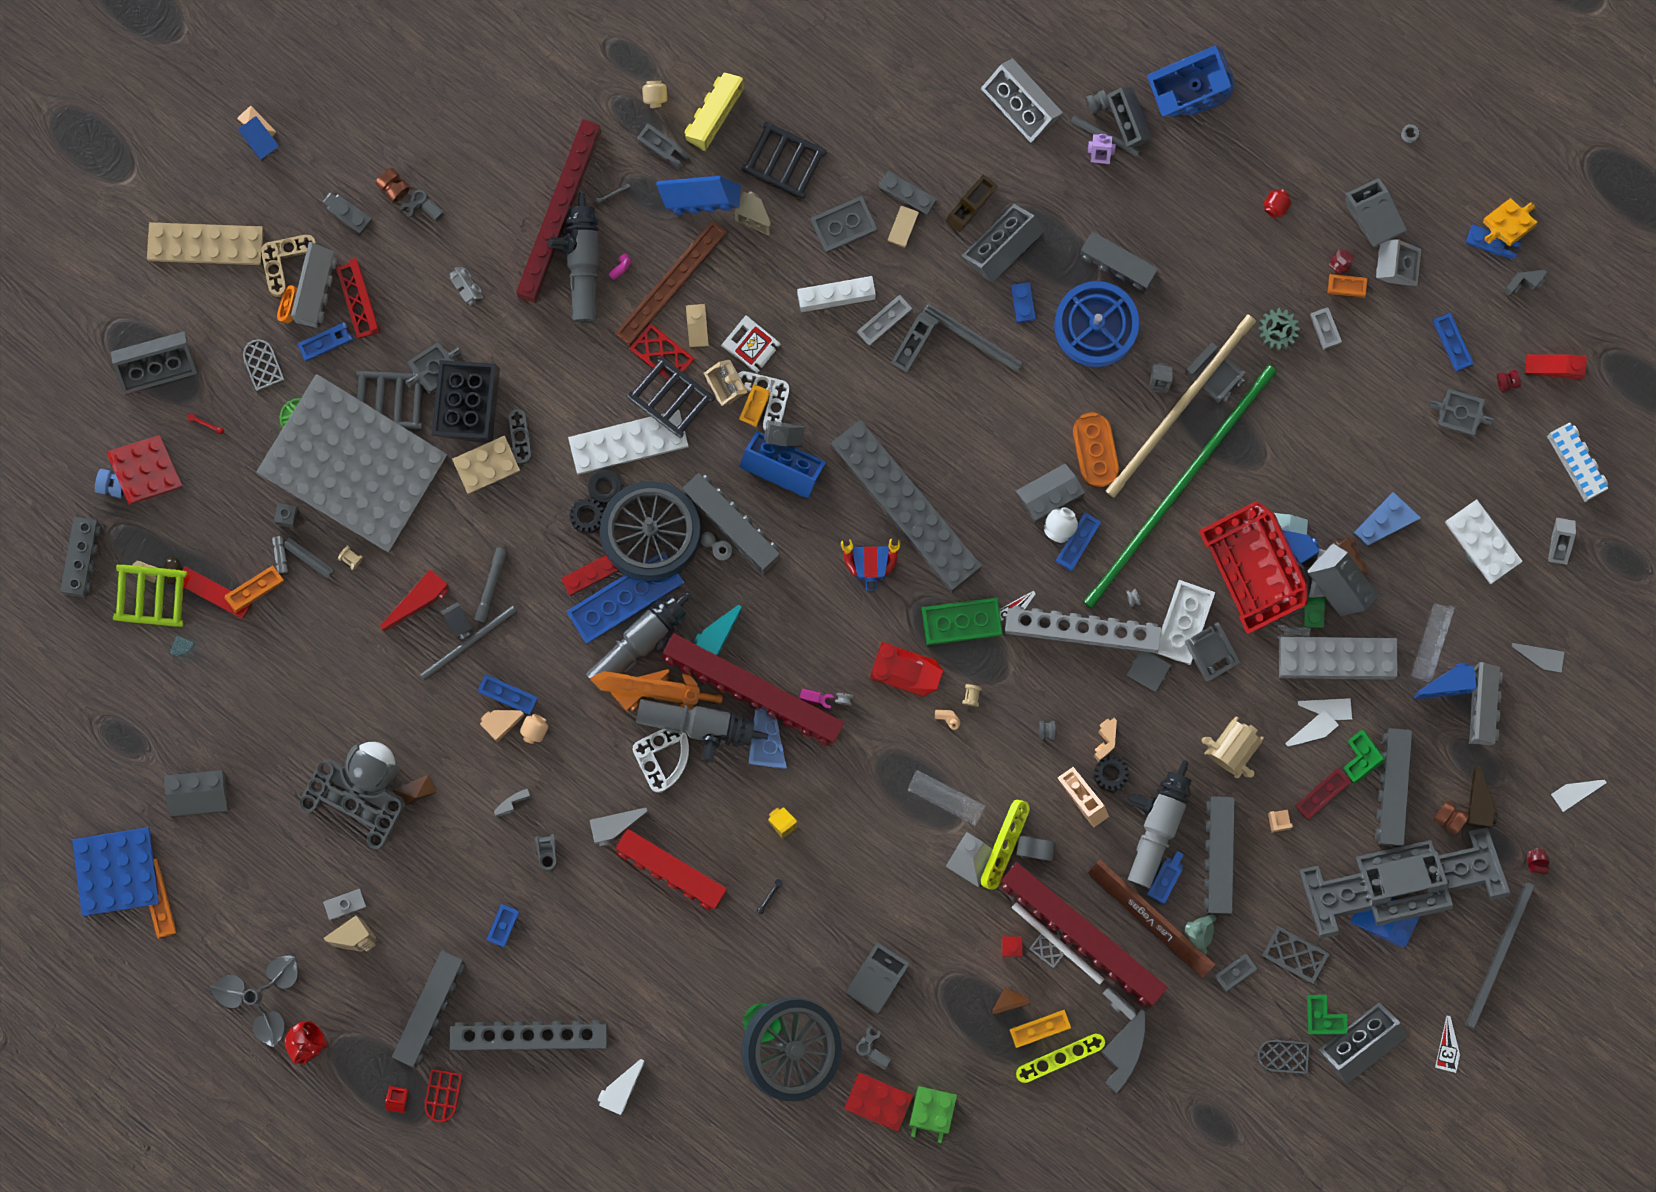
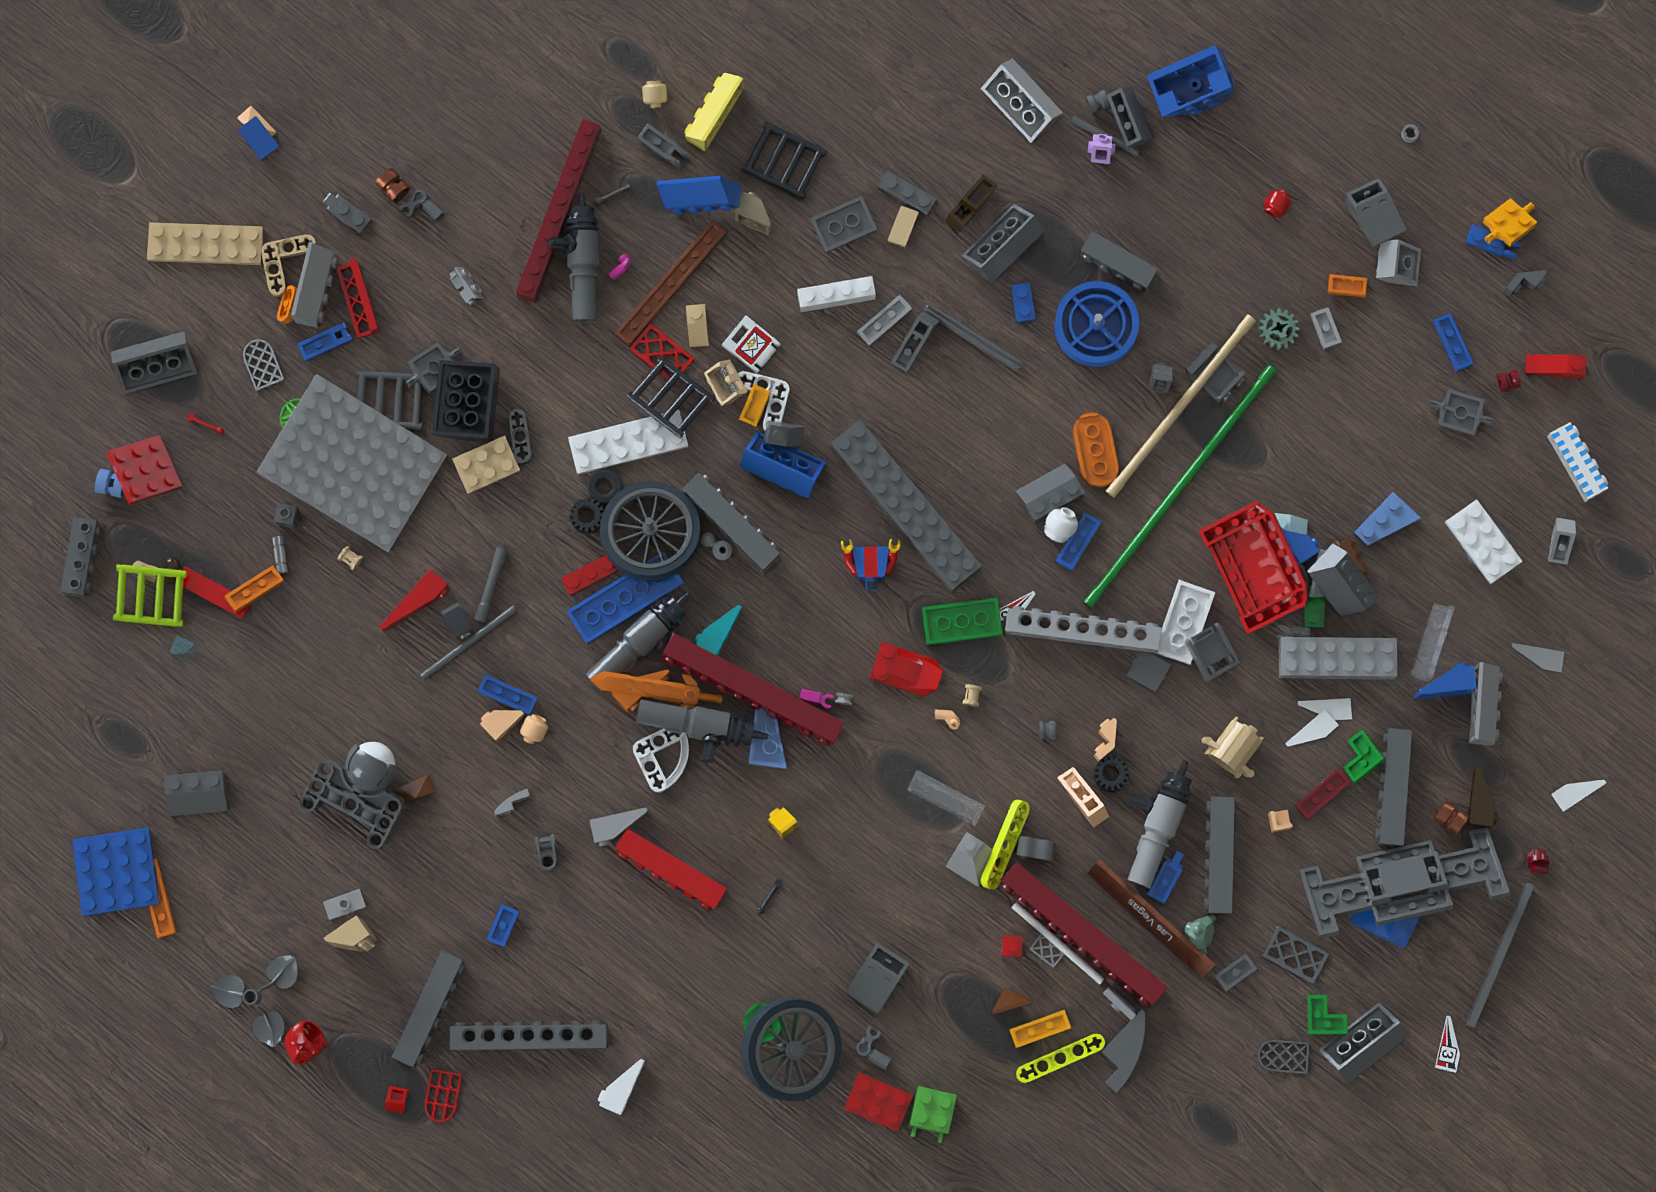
dark grey axle [284,538,334,578] -> none
light grey bush [1126,588,1141,608] -> none
dark red piece [1328,249,1354,275] -> none

